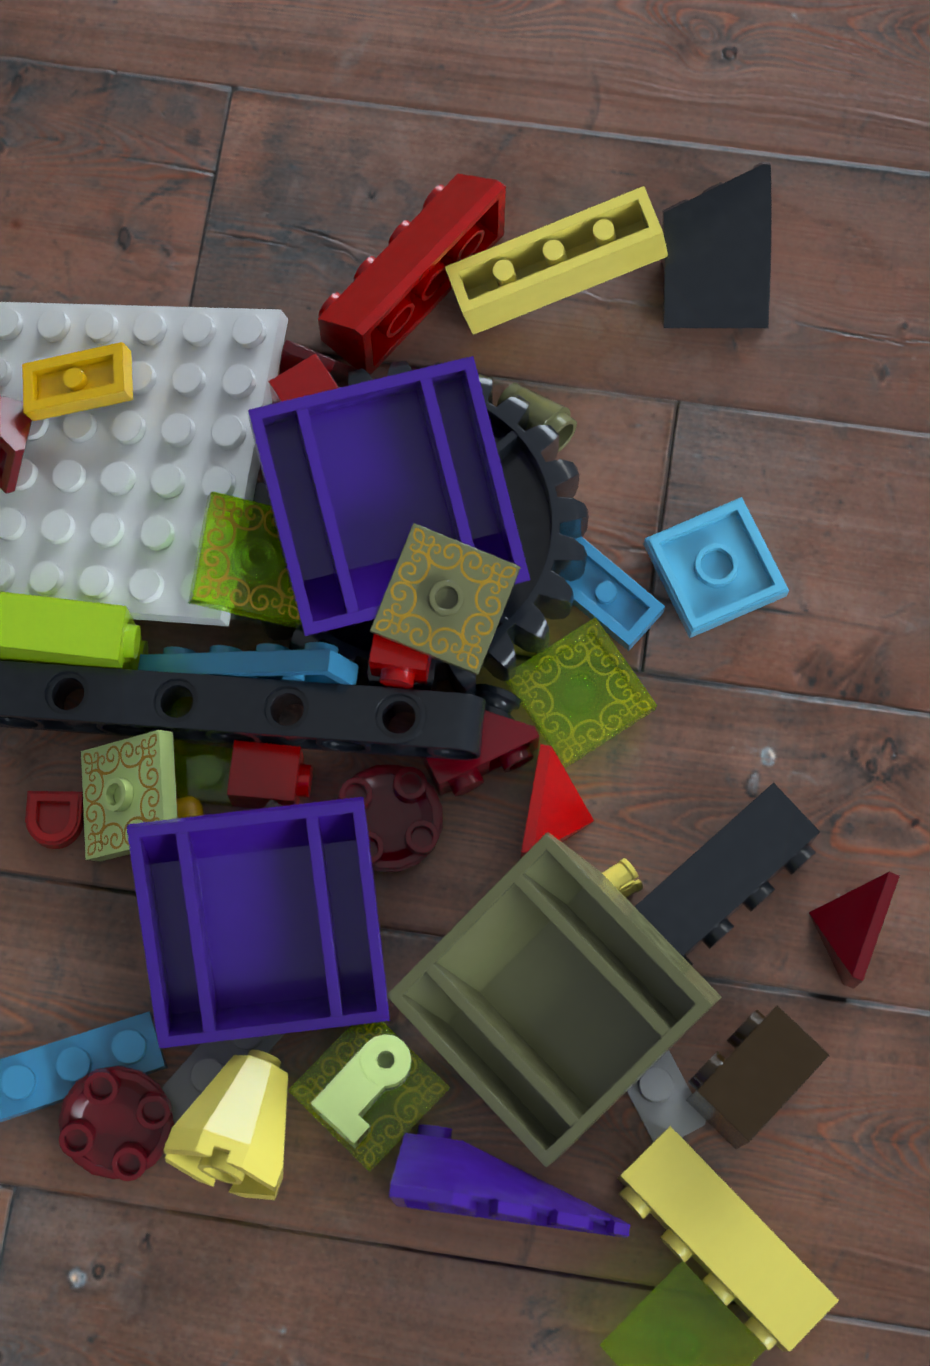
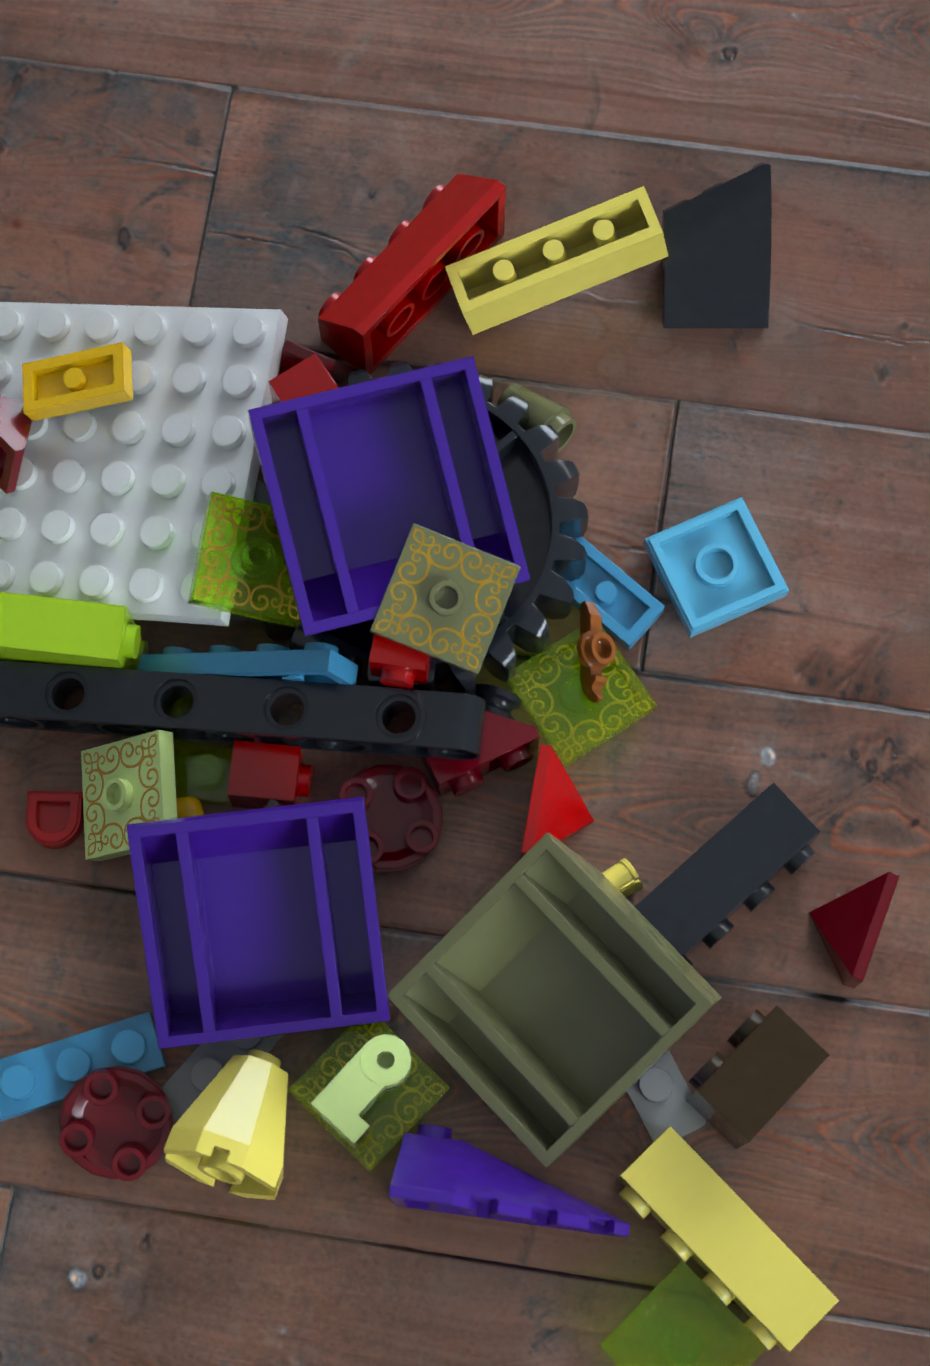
none -> dark orange piece [577,601,616,703]

